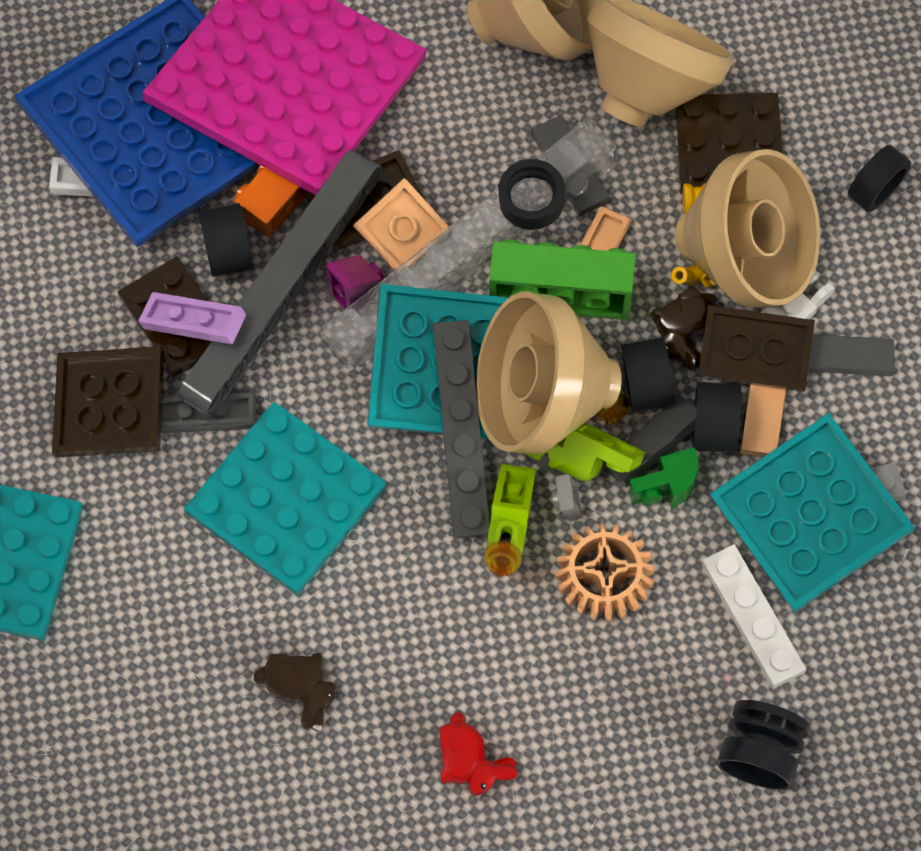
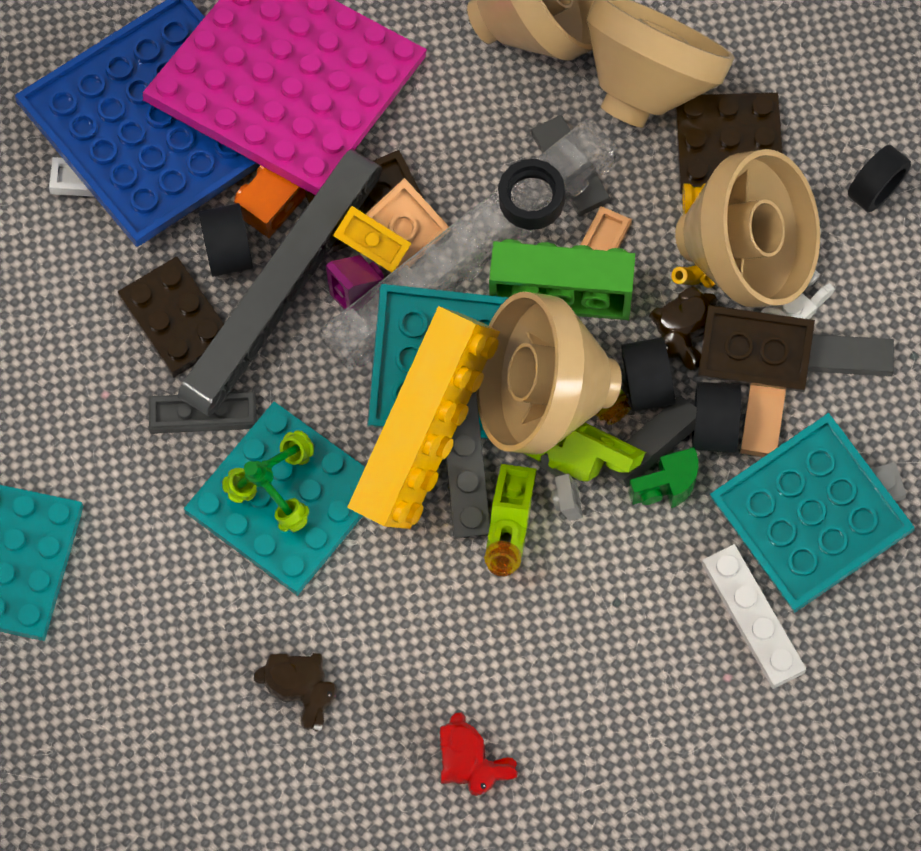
dark brown plate [52,346,164,457] -> none
lavender plate [138,292,247,345] -> none
light nougat gear [556,523,655,622] -> none
black wheel [716,700,810,790] -> none
none -> lime plant [222,430,314,532]
none -> yellow plate [333,206,412,273]
none -> yellow brick [347,306,500,529]

